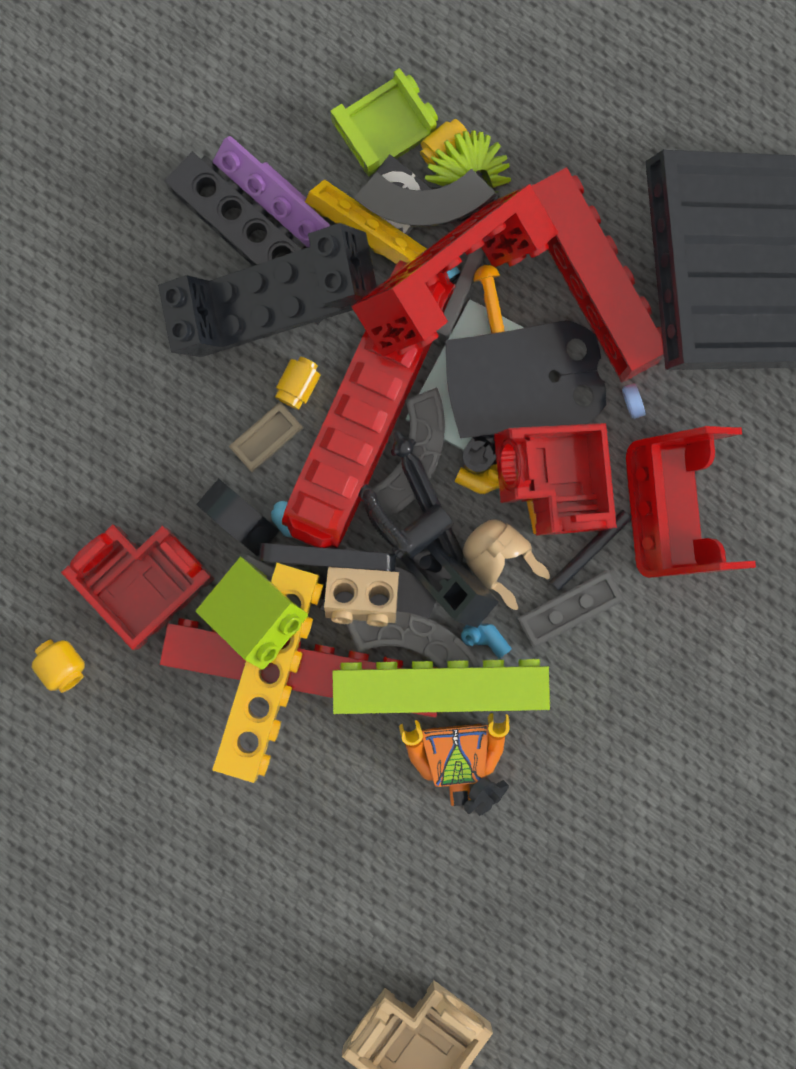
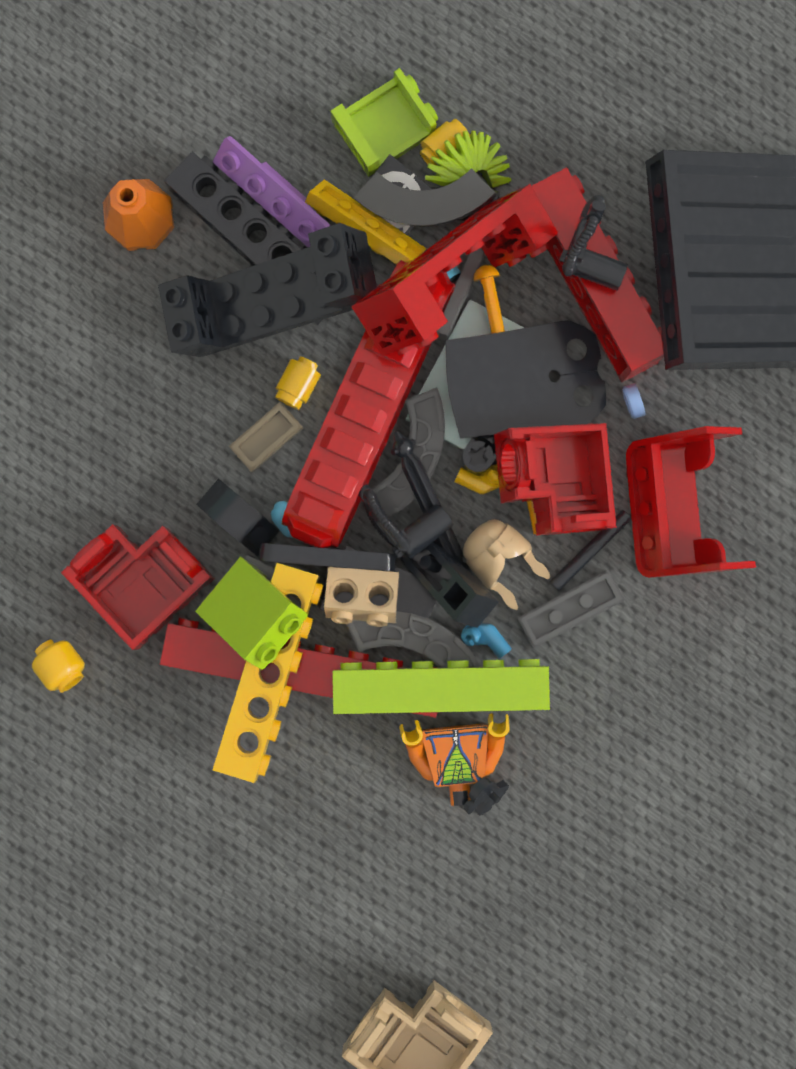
none -> orange cone [103,179,174,251]
none -> black piece [560,195,628,291]

